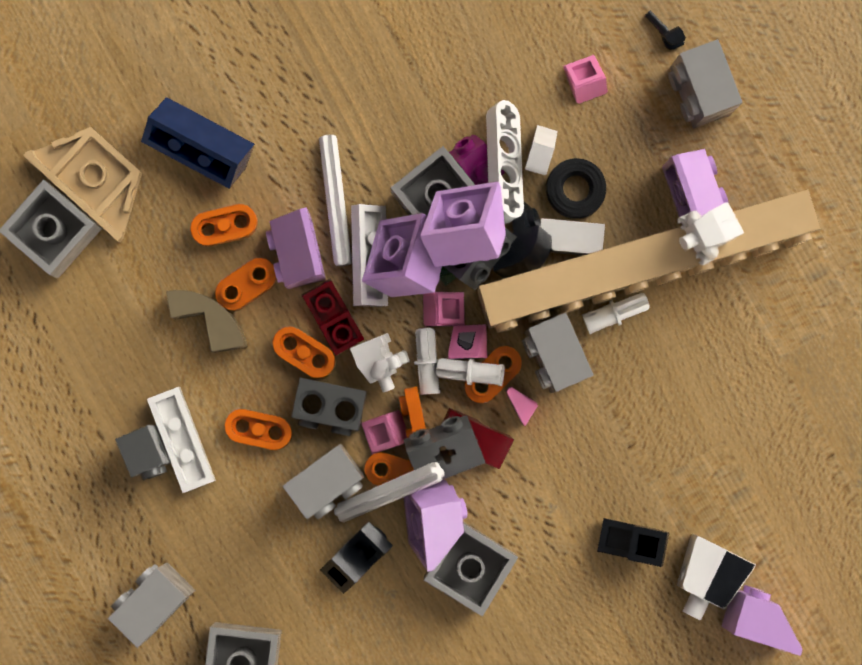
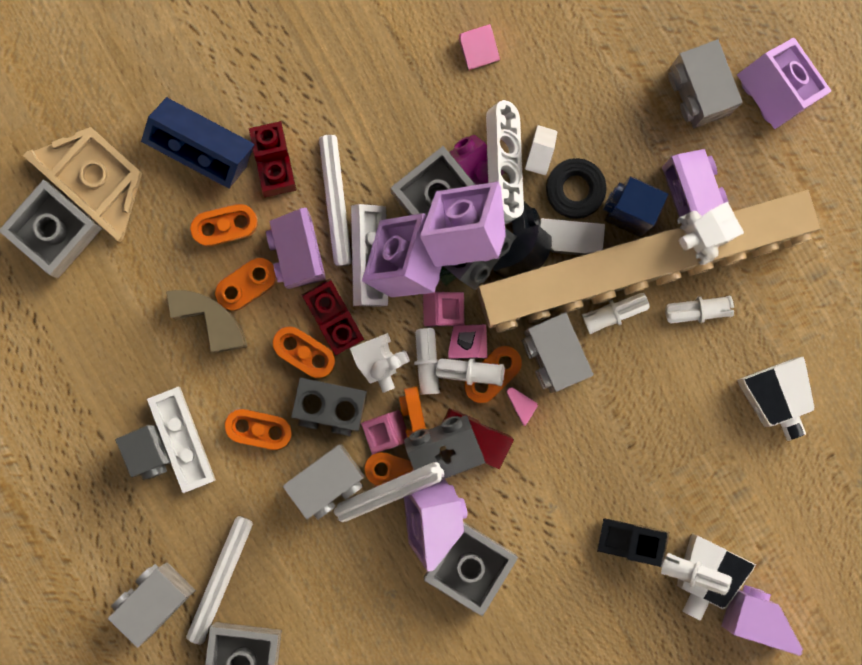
black brick [320,522,393,594] -> none
bright pink slope [563,55,608,104] -> none
black hand [645,10,686,50] -> none
none -> white axle [186,516,253,645]
none -> dark red slope [249,121,297,198]
none -> bright pink slope [458,24,500,70]
none -> dark blue brick [603,176,669,237]
none -> white axle [661,553,732,595]
none -> white axle [665,296,734,323]
none -> lavender slope [737,38,832,129]
none -> torso [737,357,814,441]

